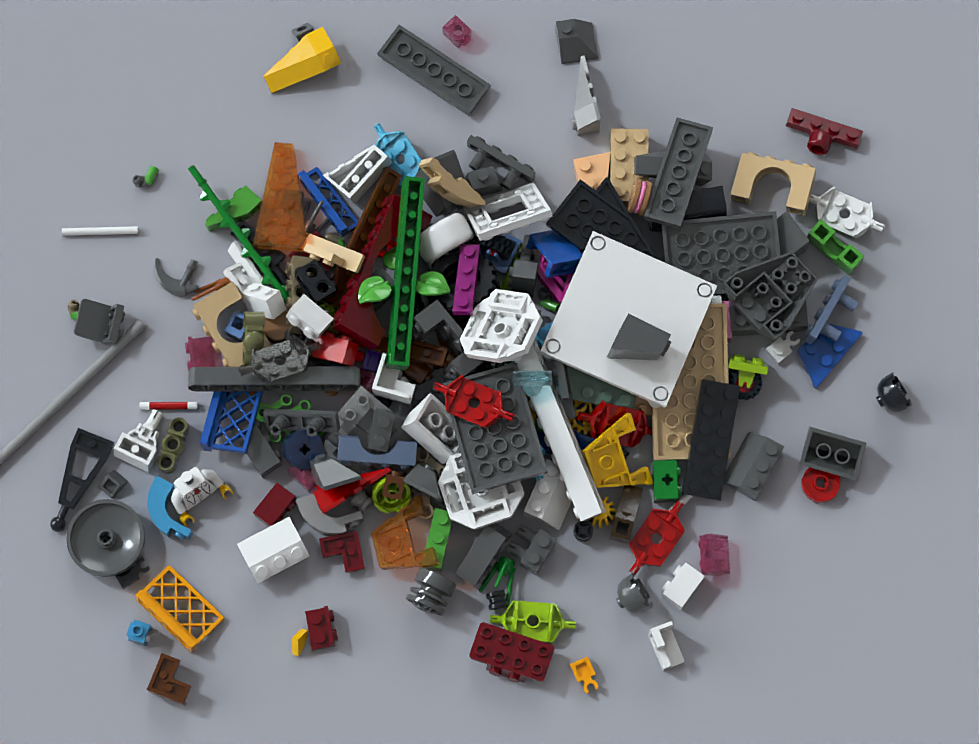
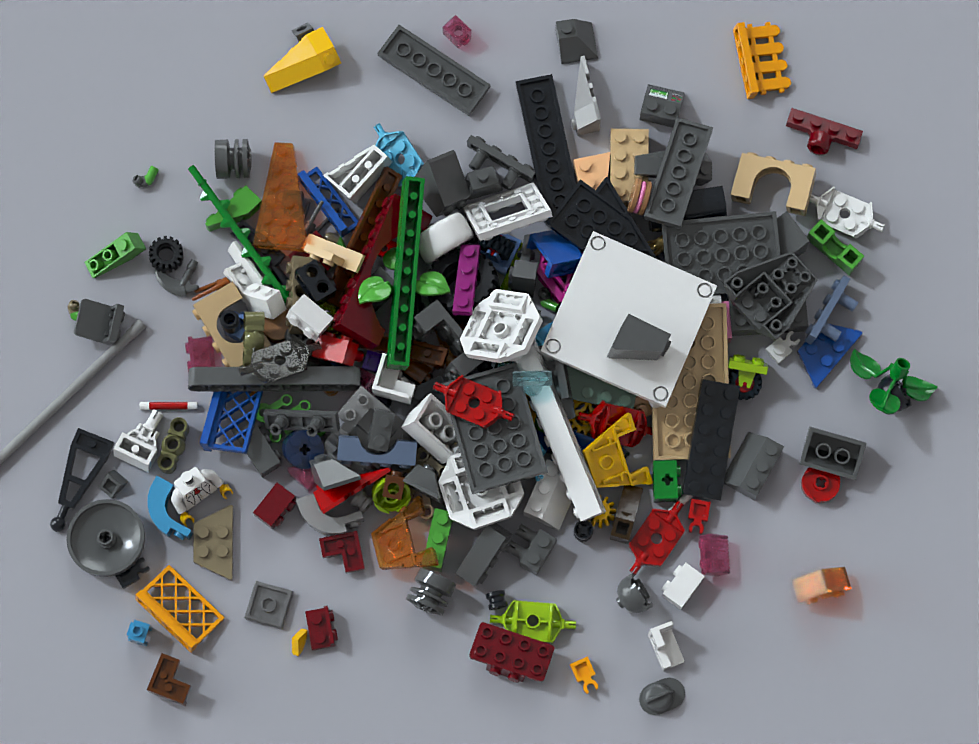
white bar [62,226,139,236] -> none
white slope [237,517,310,584] -> none
tan slope [418,157,486,208] -> none
green plant [479,557,516,608] -> none
none -> bright green slope [84,232,146,278]
none -> black tyre [149,236,184,273]
none -> dark tan wing [193,505,233,580]
none -> dark grey wheel [215,139,252,179]
none -> black brick [220,311,241,334]
none -> flat silver tile [244,581,293,629]
none -> black plate [515,74,576,224]
none -> dark grey slope [639,84,684,128]
none -> dark grey piece [639,677,685,715]
none -> pearl gold piece [647,235,664,256]
none -> red plate [688,499,711,535]
none -> light orange fence [733,22,791,99]
none -> clear orange brick [792,567,851,605]
none -> green plant [850,349,938,415]

